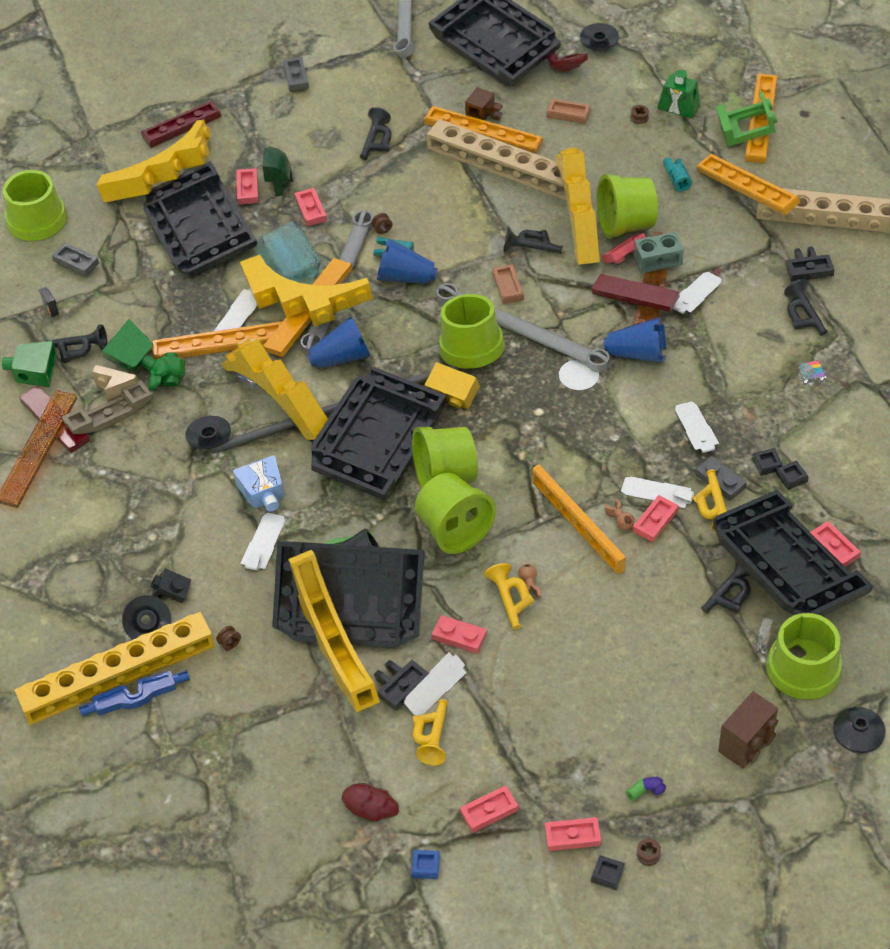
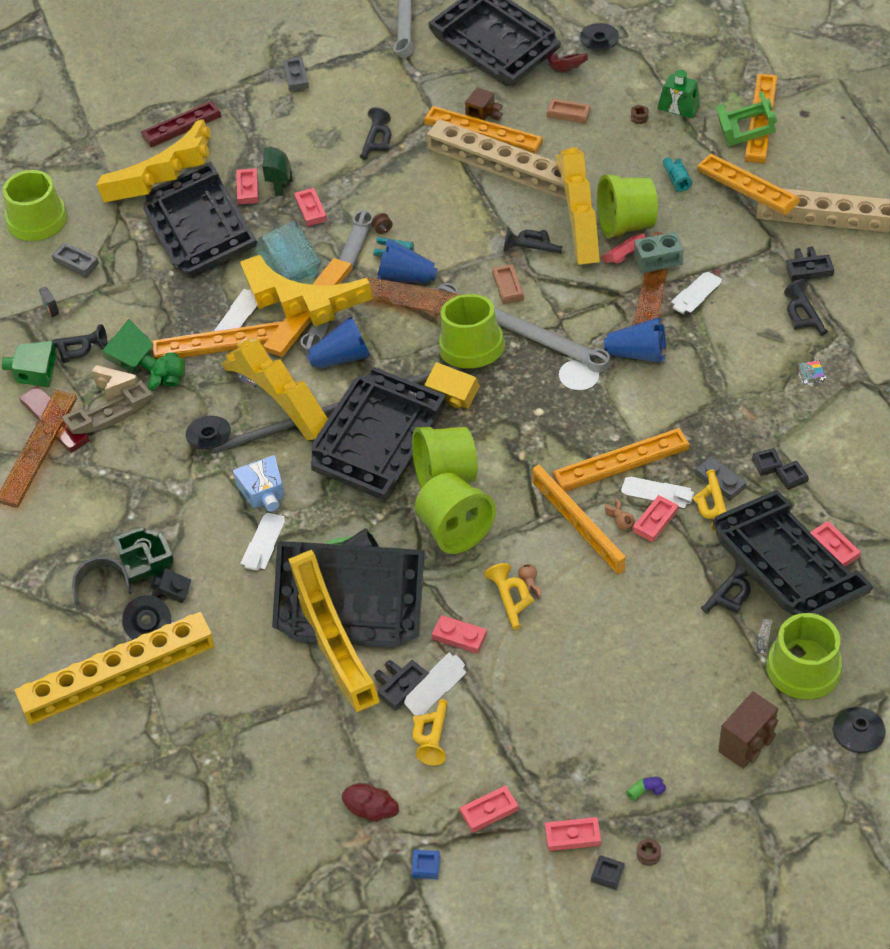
blue piece [79,670,190,716] -> none
reddish brown bush [216,626,241,650] -> none
dark red tile [591,274,680,312] -> none
white piece [675,401,719,453] -> none
none -> dark grey piece [72,557,131,605]
none -> dark green brick [112,527,173,583]
none -> clear orange tile [363,276,464,313]
none -> light orange tile [553,428,690,492]

